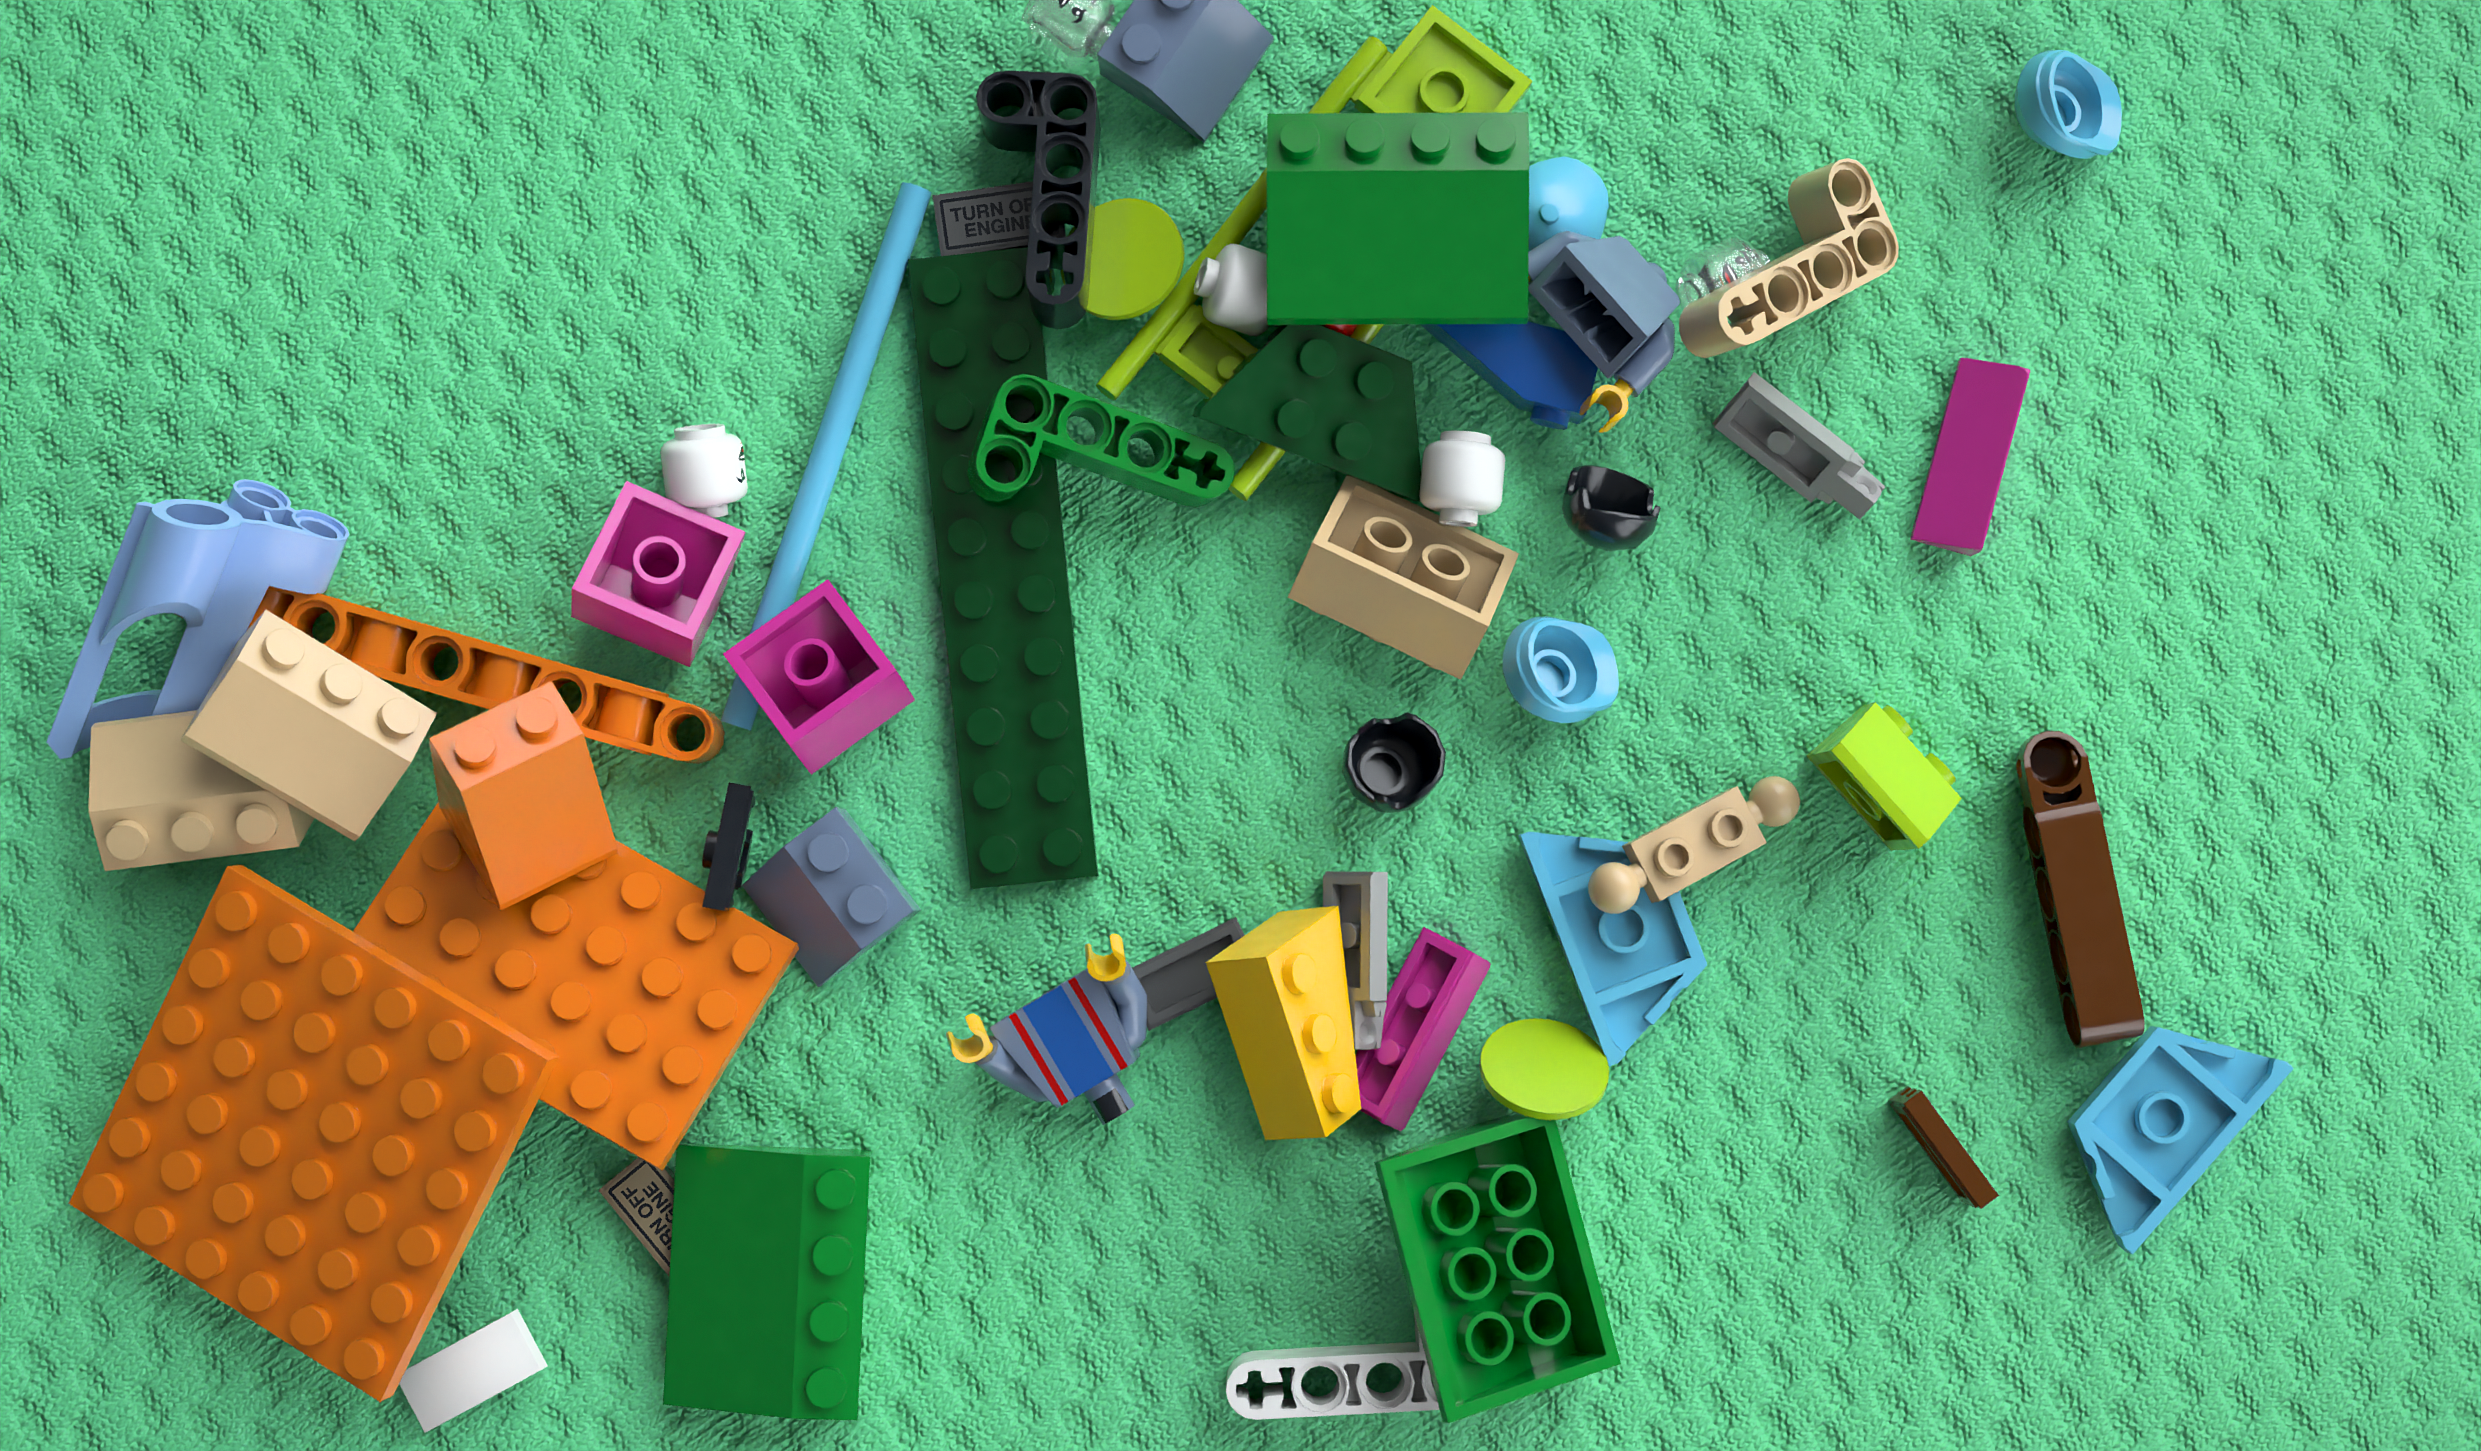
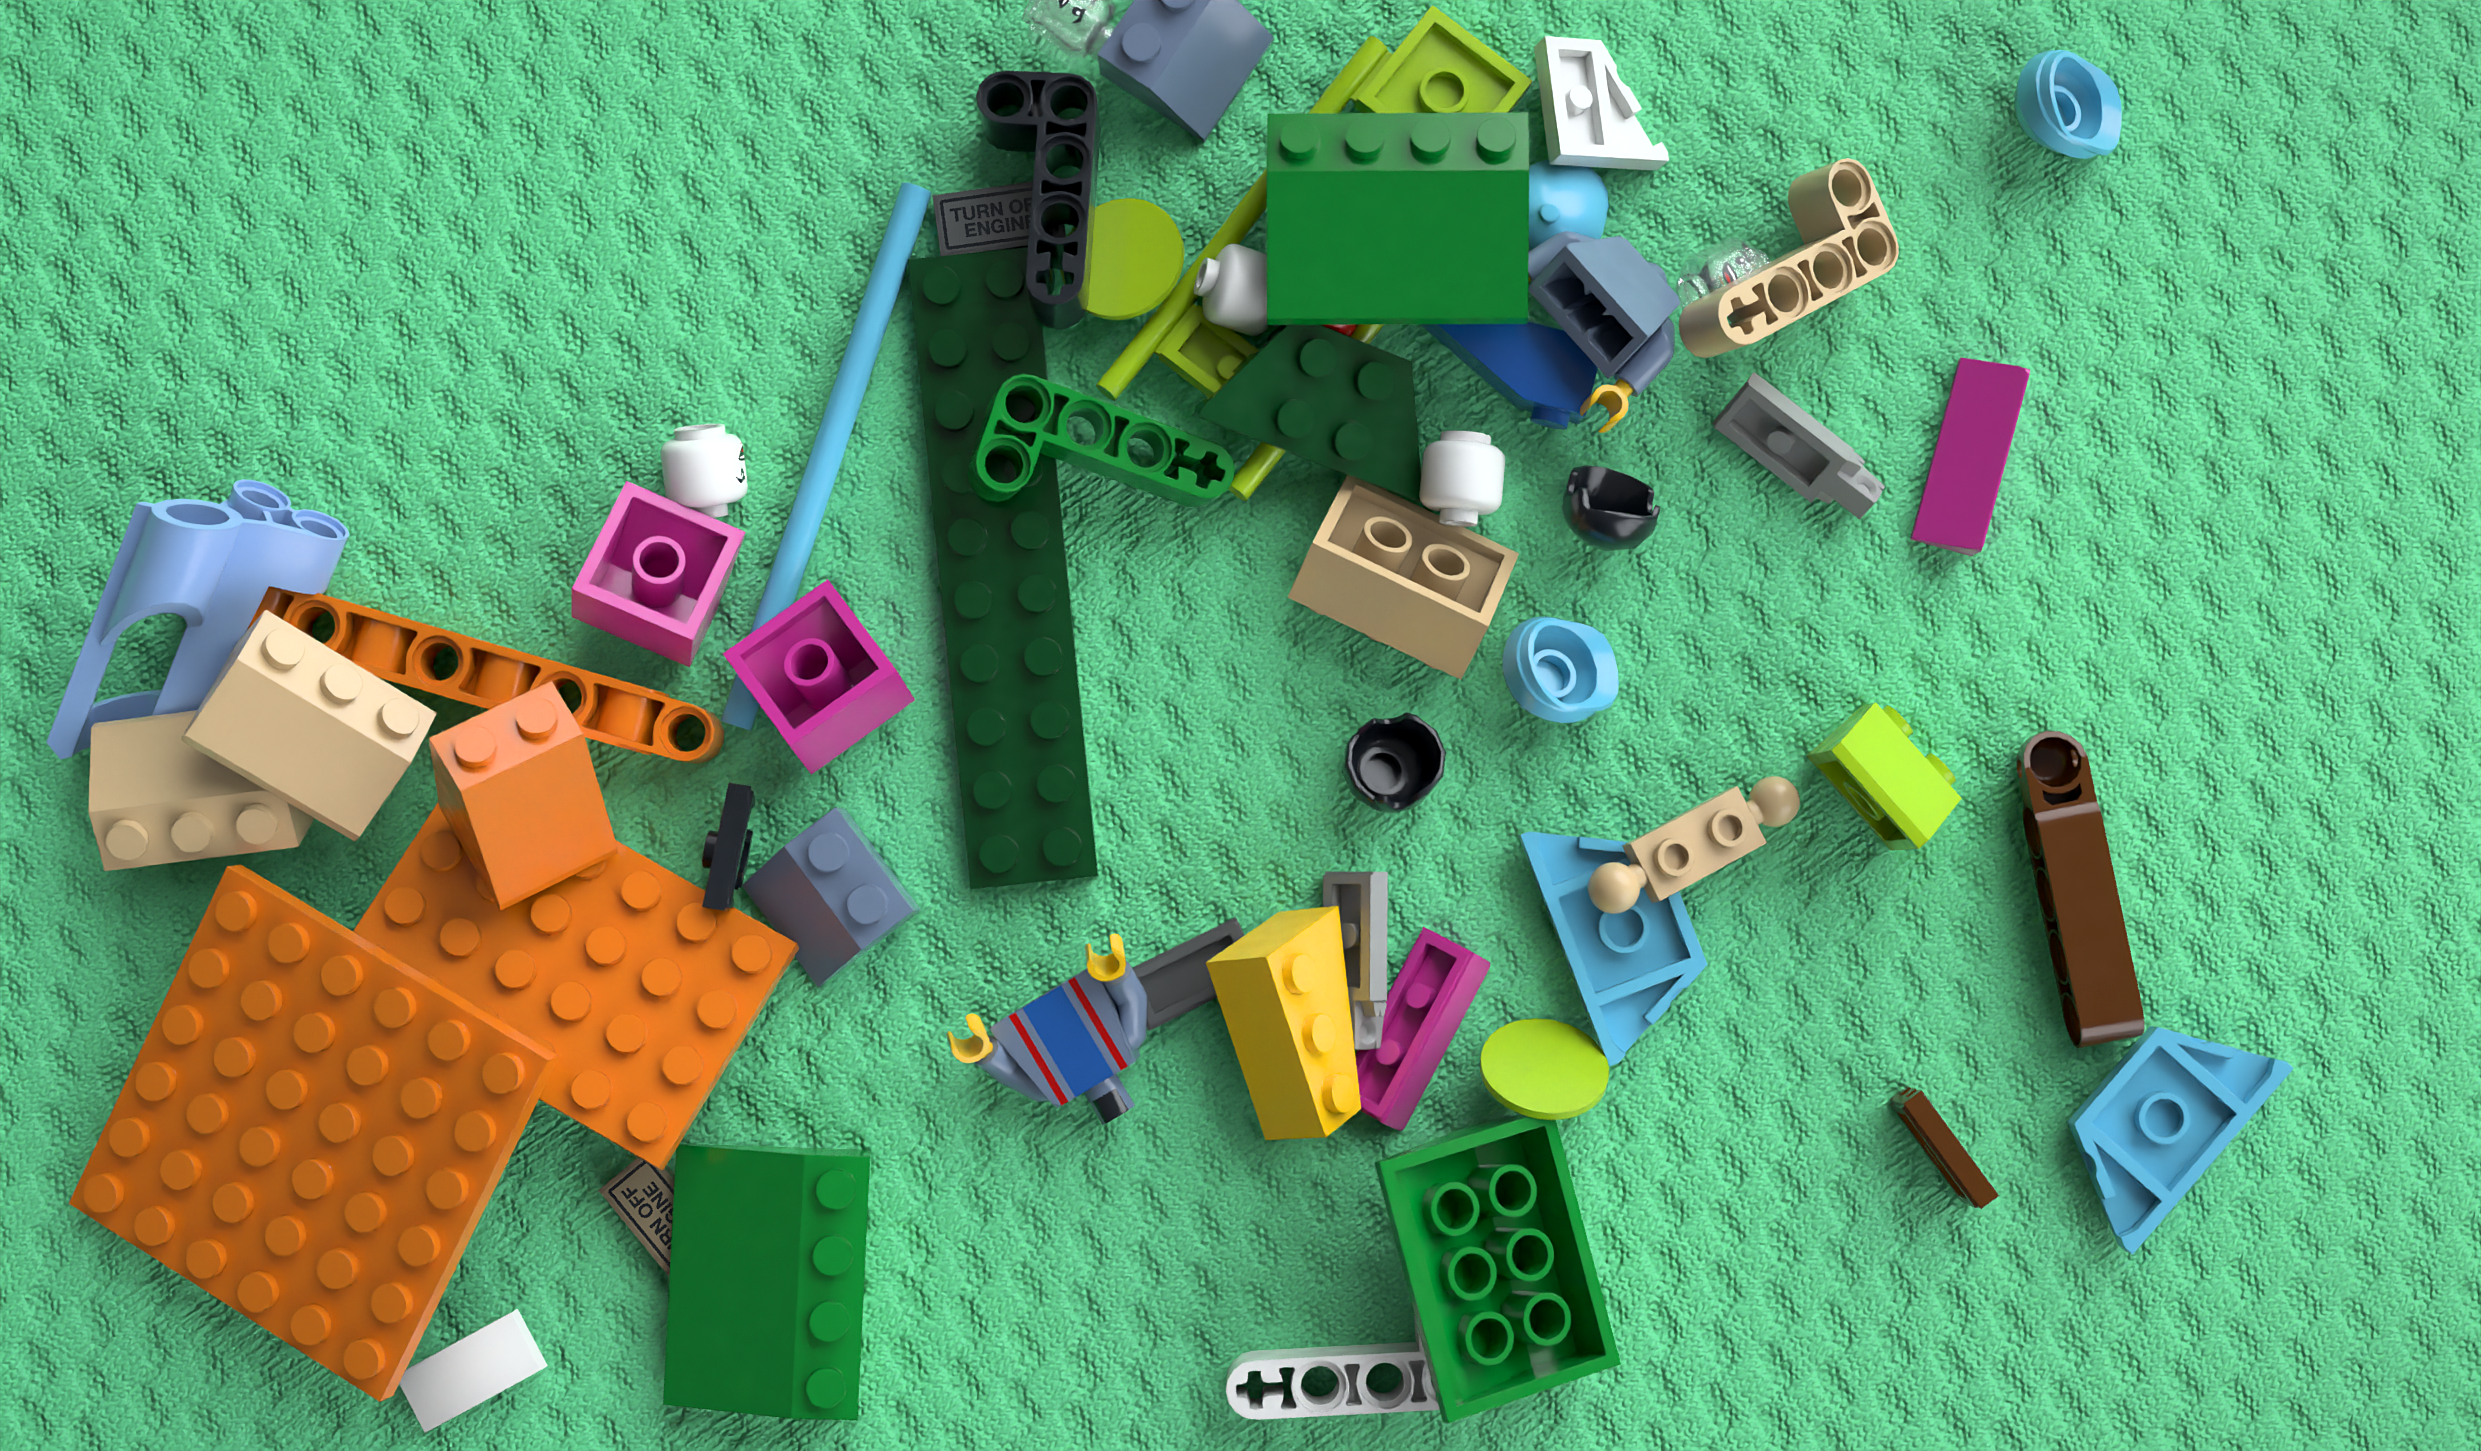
none -> white wing [1534,36,1669,171]

